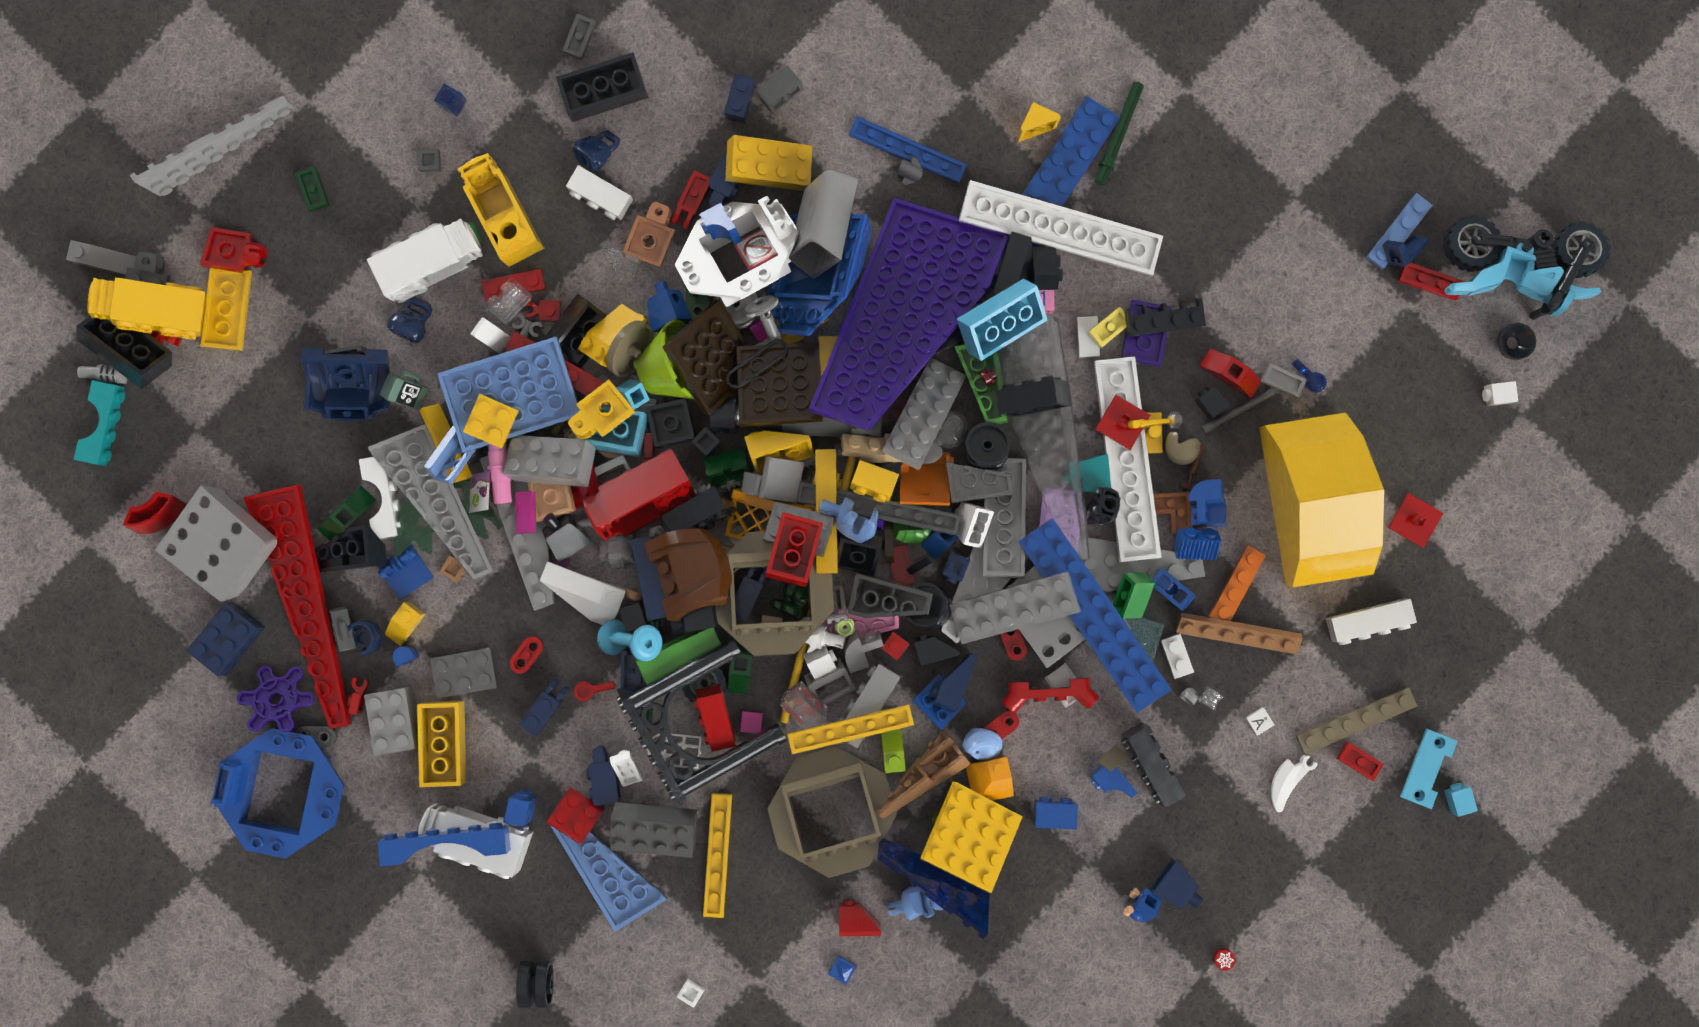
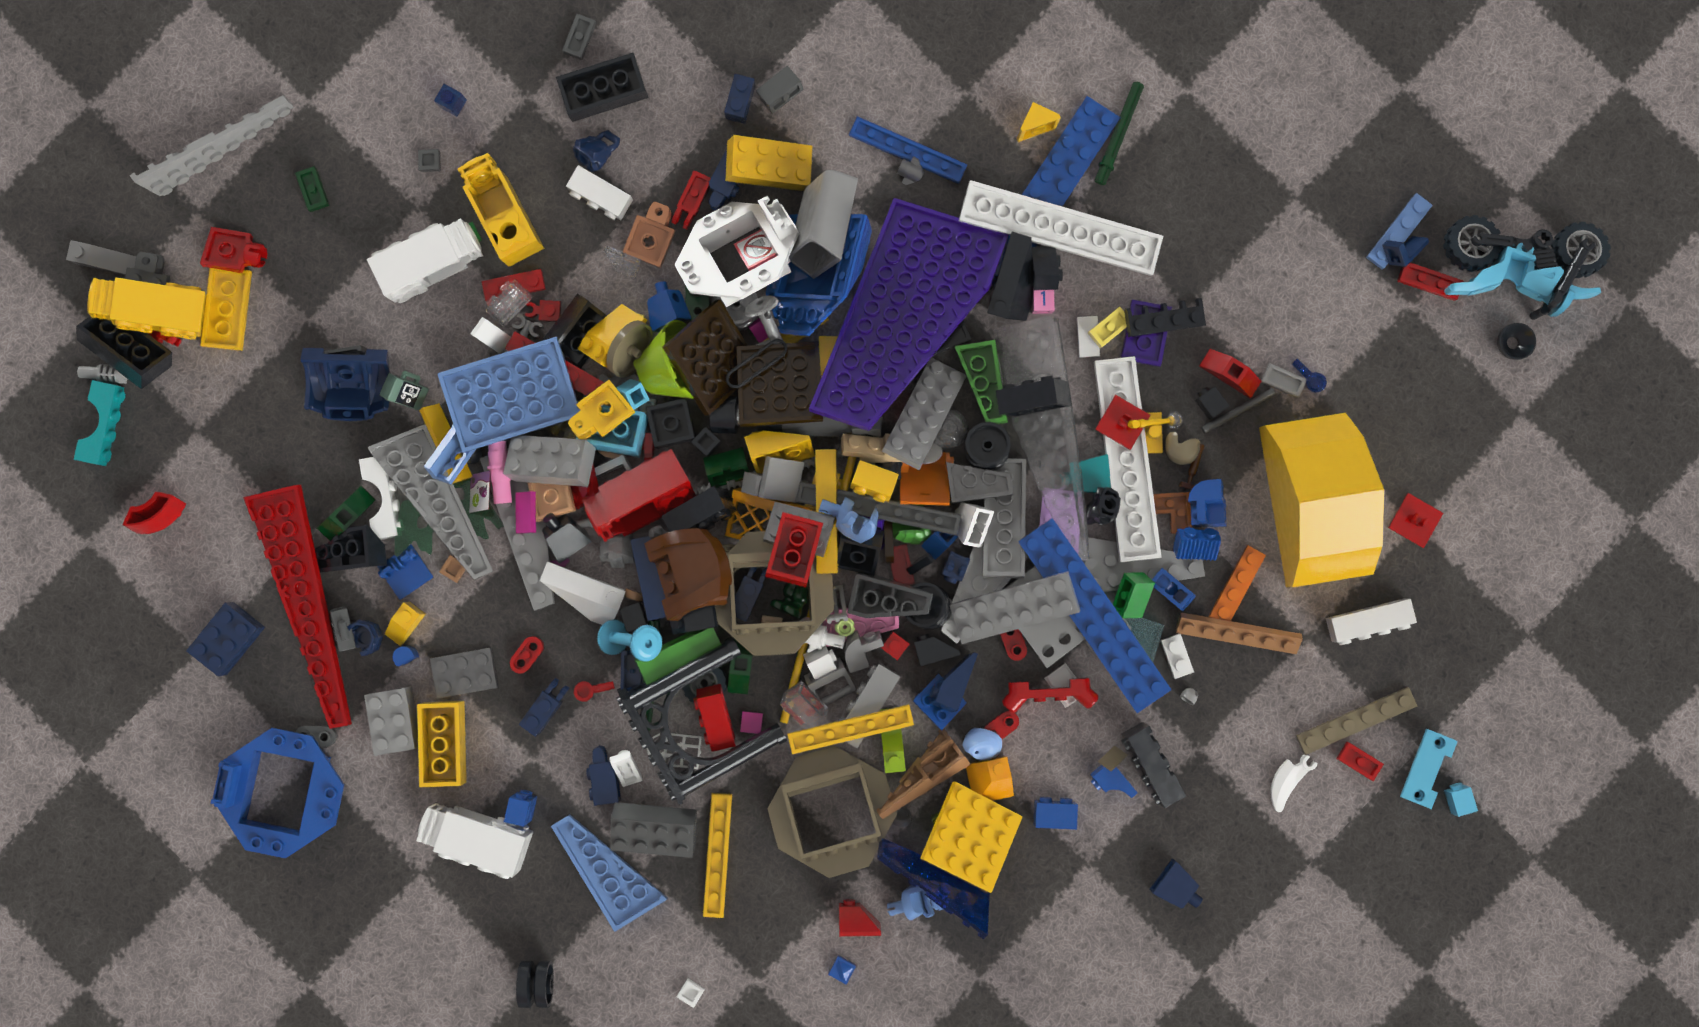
light grey piece [155,485,278,602] -> none
dark purple plate [237,666,314,732] -> none
red plate [347,677,370,715] -> none
blue arch [377,823,511,866] -> none
dark blue piece [387,297,432,344] -> none
yellow plate [463,394,519,449] -> none
red plate [546,787,604,845] -> none
arch [699,203,742,245] -> none
medium azure brick [957,279,1047,361] -> none
dark red plate [979,367,997,387] -> none
blue piece [1123,888,1162,923] -> none
clear wheel [1197,686,1224,711] -> none
red tile [1213,948,1236,971] -> none
white tile [1245,707,1274,736] -> none
white brick [1482,381,1518,406] -> none

